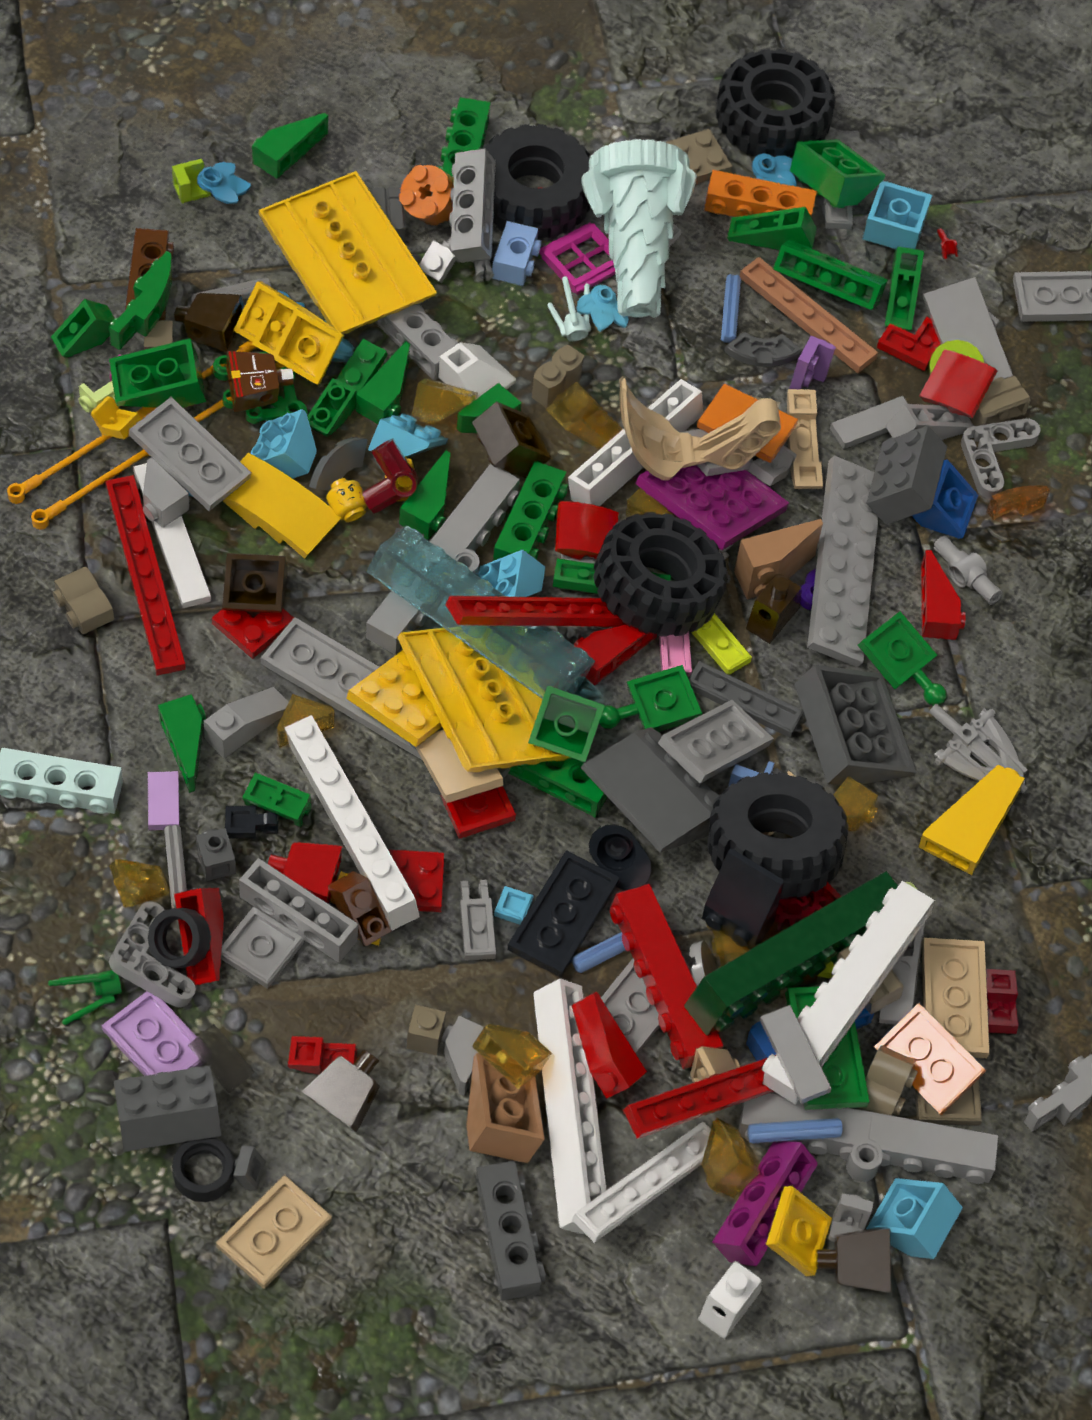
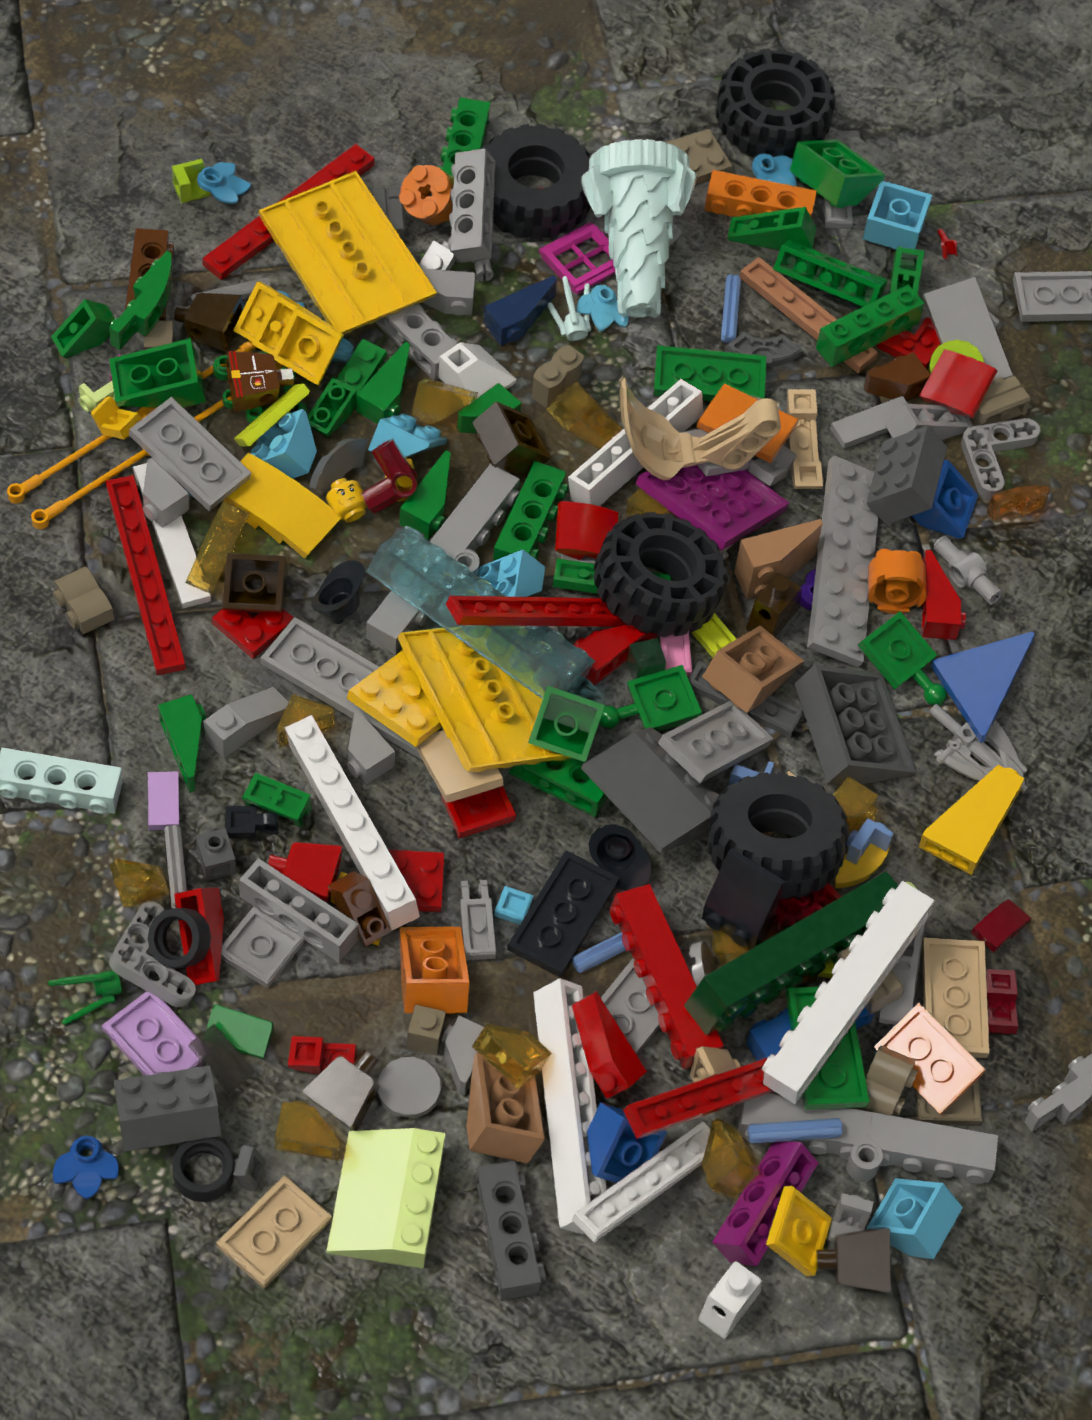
green slope [252,113,328,179] -> none
light blue brick [492,221,541,286] -> none
light grey tile [760,1005,831,1104] -> none
medium lavender bracket [789,336,836,389] -> none
none -> blue plate [53,1136,118,1199]
none -> clear yellow slope [186,502,249,594]
none -> red plate [202,144,375,280]
none -> green slope [203,1004,274,1059]
none -> neon yellow tile [234,384,310,447]
none -> clear yellow slope [275,1101,340,1161]
none -> black piece [311,560,365,624]
none -> yellowish green slope [326,1128,445,1269]
none -> light grey slope [347,710,395,785]
none -> light grey tile [378,1057,441,1119]
none -> orange slope [399,927,469,1014]
none -> light grey slope [421,268,475,316]
none -> dark blue slope [483,275,557,346]
none -> blue slope [587,1102,667,1183]
none -> clear green brick [627,638,666,680]
none -> green plate [653,345,766,401]
none -> medium nougat slope [702,626,804,713]
none -> green brick [816,285,924,367]
none -> yellow tile [834,830,891,888]
none -> medium blue bracket [846,818,894,865]
none -> reddish brown slope [863,352,930,401]
none -> orange brick [868,549,926,614]
none -> blue tile [931,631,1035,743]
none -> dark red slope [971,899,1032,953]

